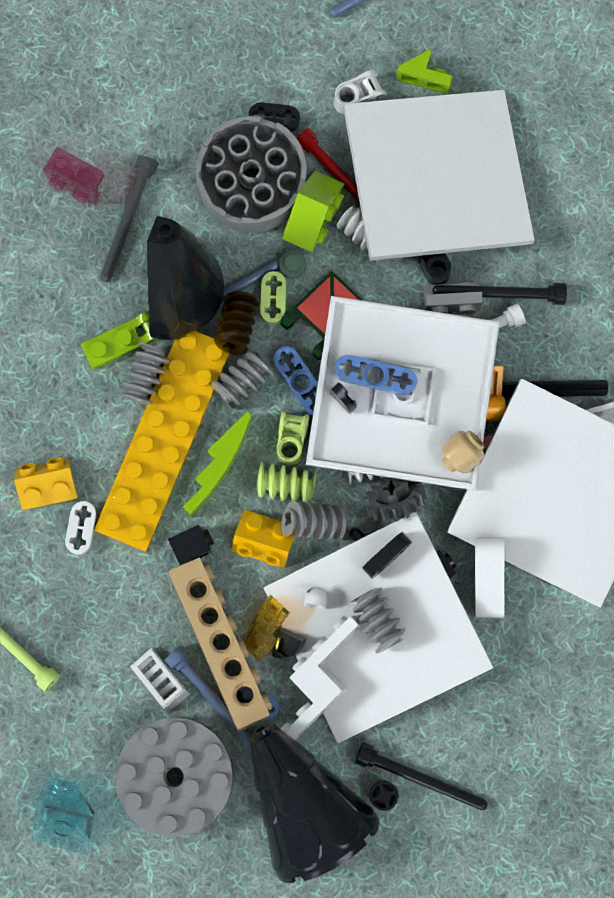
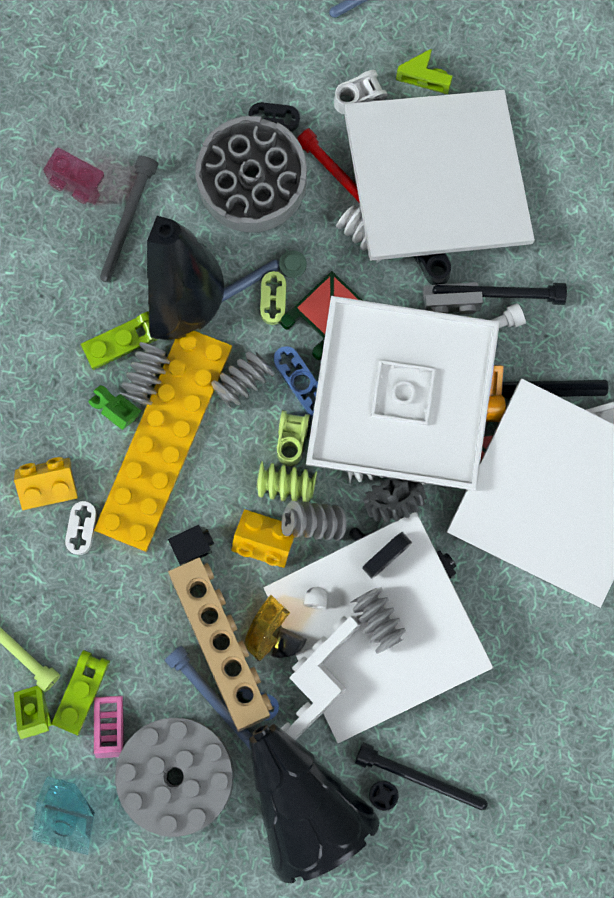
white slope [130,648,191,712] -> none
lime slope [183,411,252,517] -> none
dark brown piece [214,291,260,355] -> none
lime brick [282,171,345,252] -> none
black tile [330,382,357,414] -> none
medium blue beam [334,355,417,395] -> none
tan head [441,430,485,473] -> none
white beam [475,538,504,618] -> none
none -> lime slope [14,686,52,739]
none -> lime plate [51,650,110,736]
none -> bright green plate [88,385,141,430]
none -> bright pink slope [94,696,124,758]

